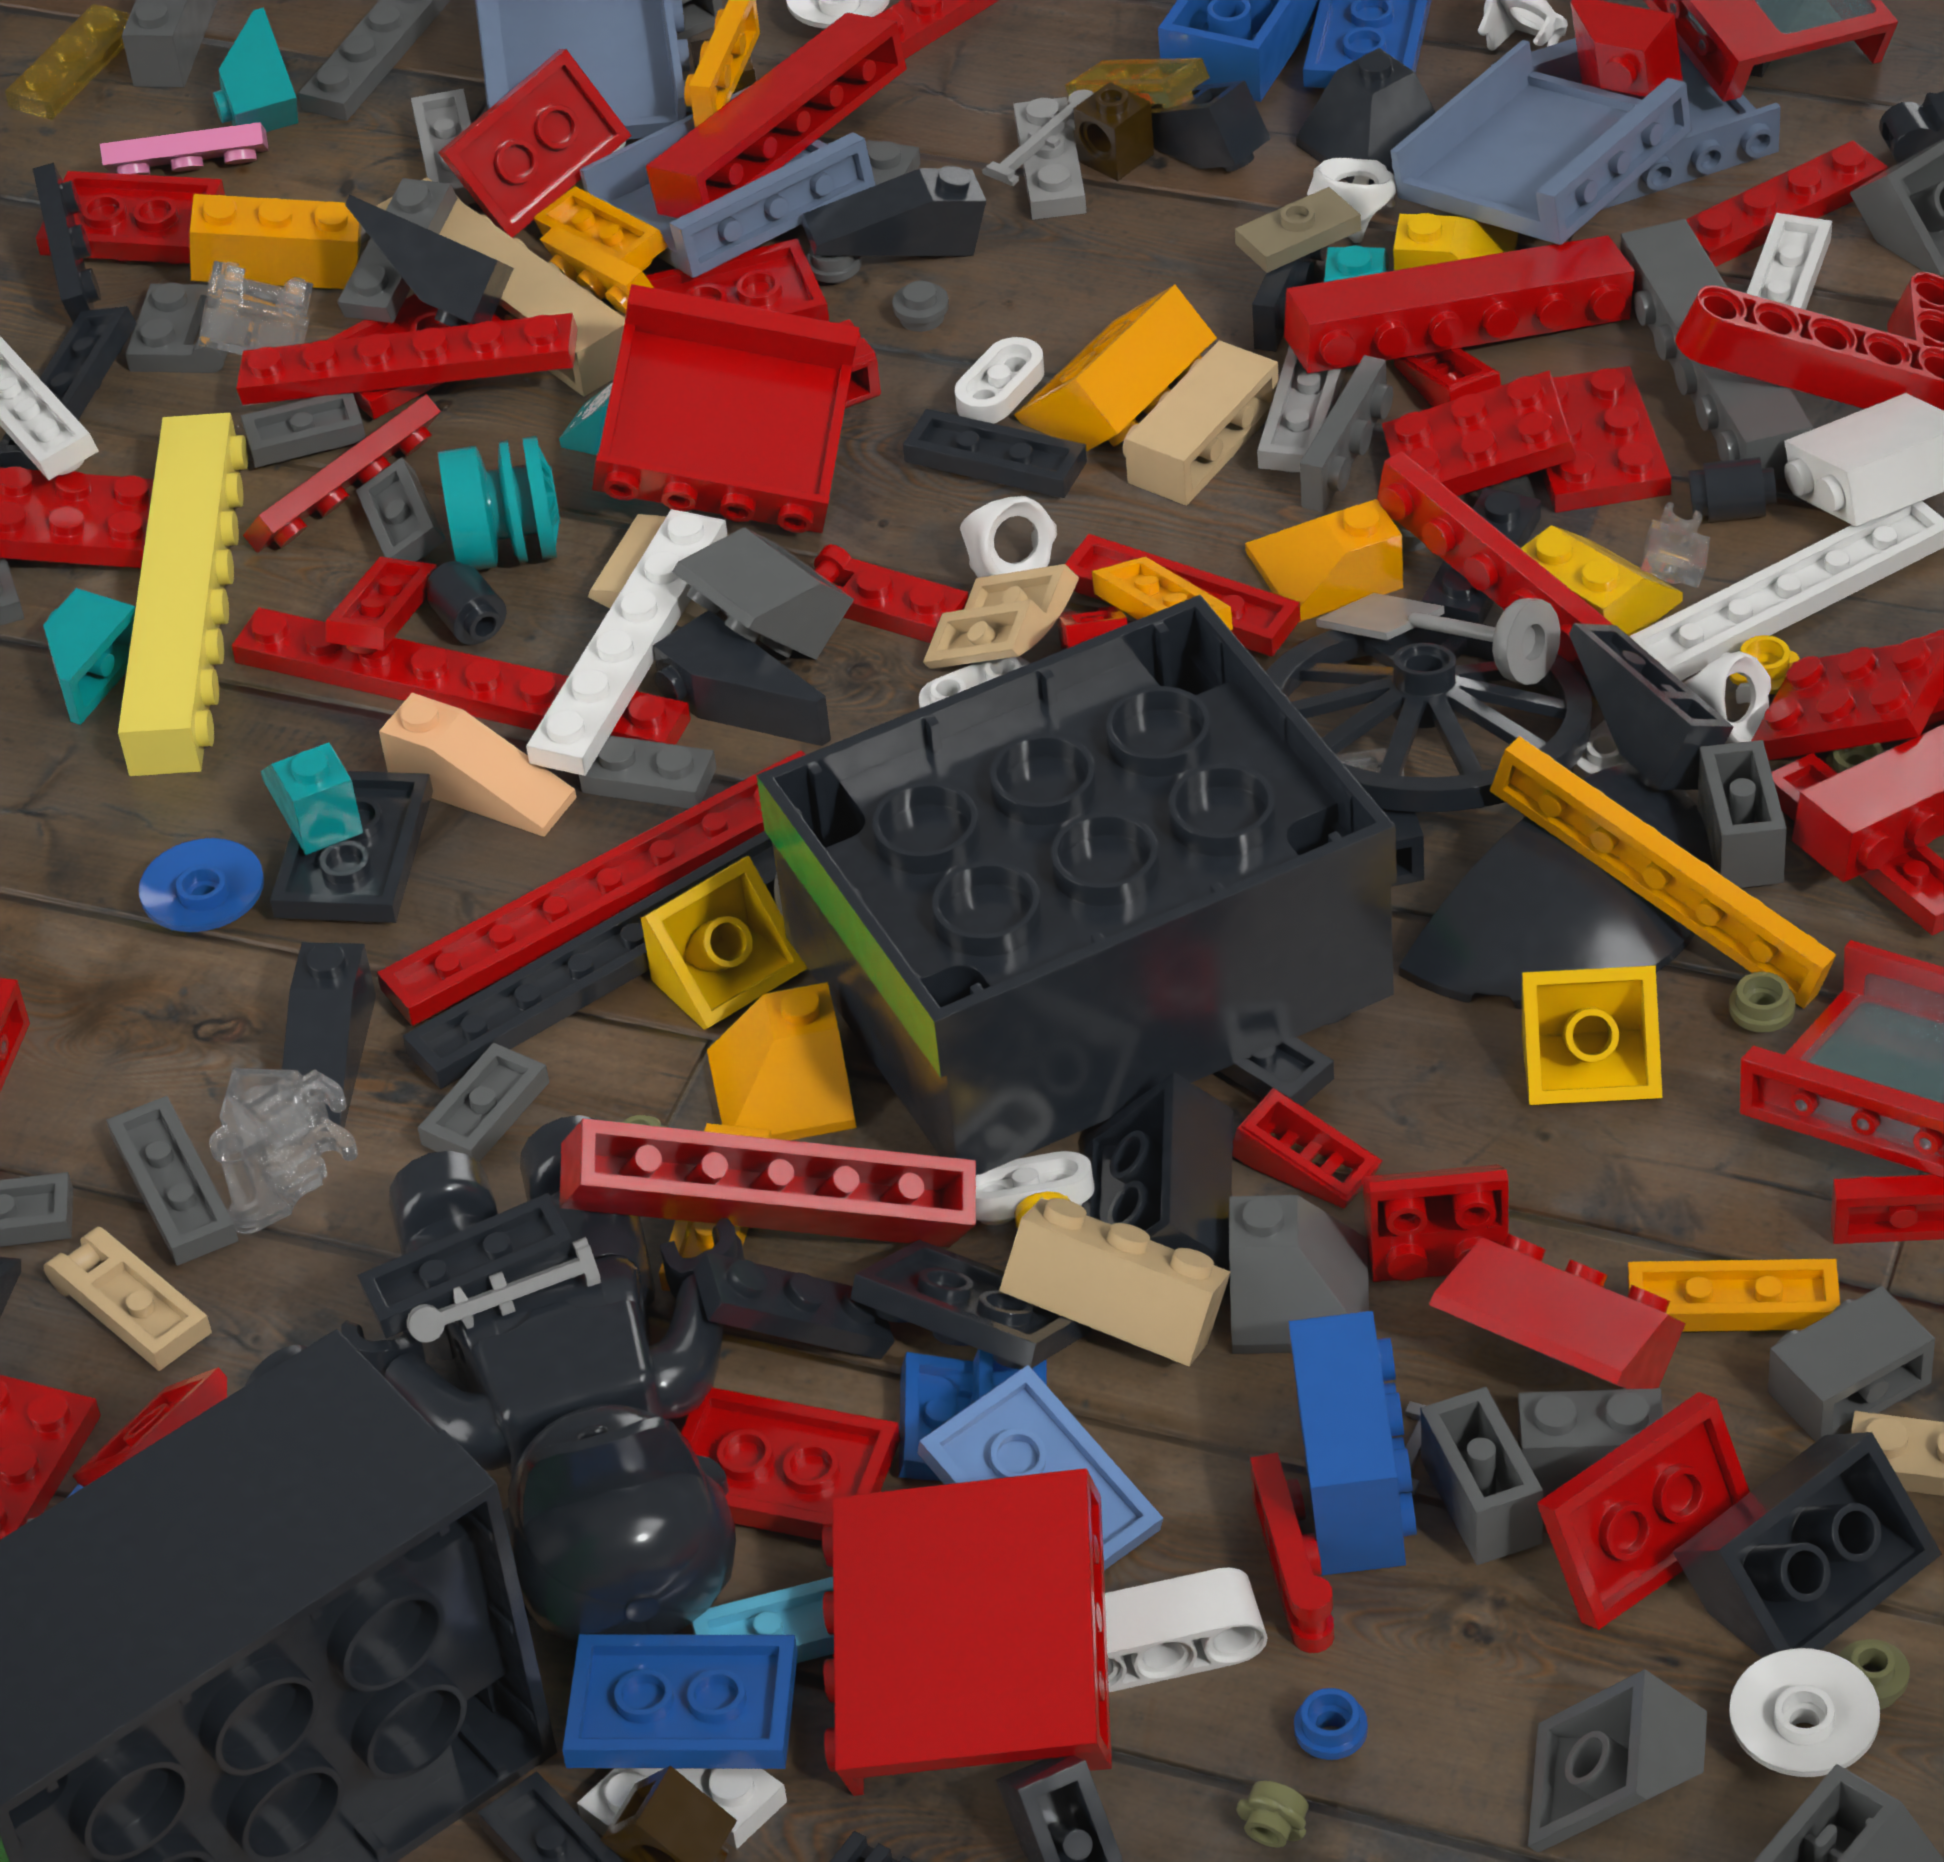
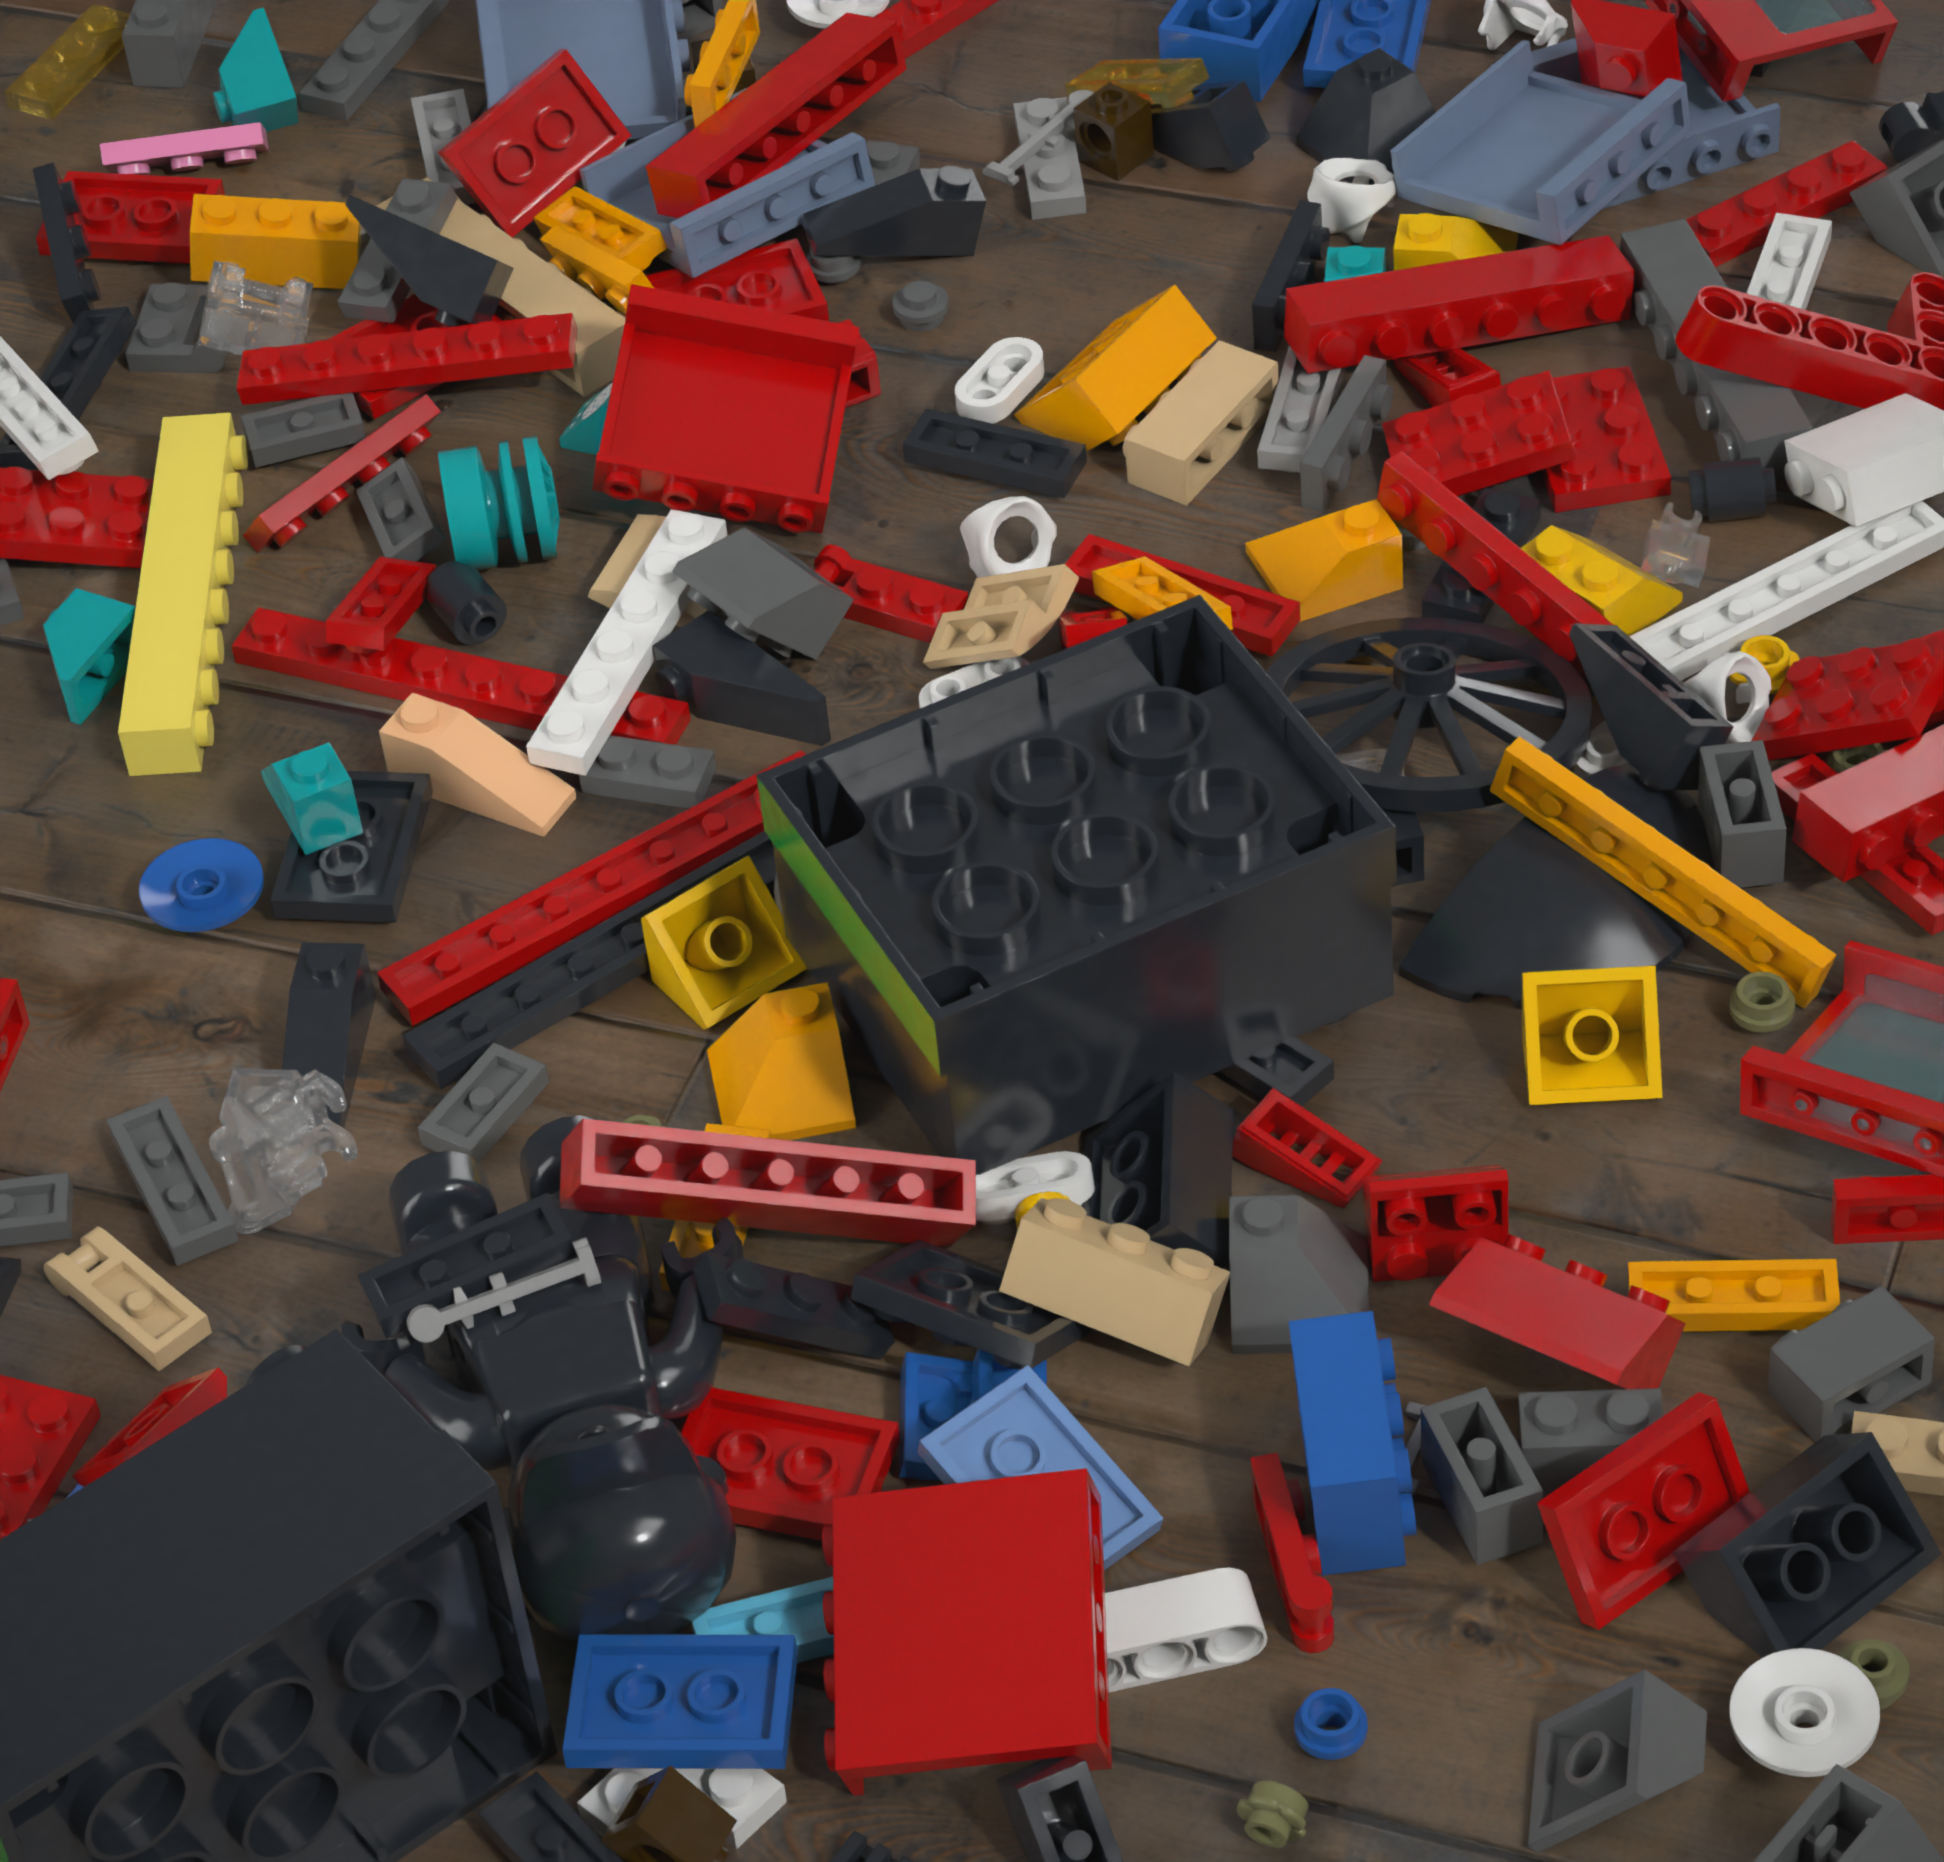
dark tan plate [1235,187,1361,273] -> none
light grey piece [1316,593,1561,685] -> none

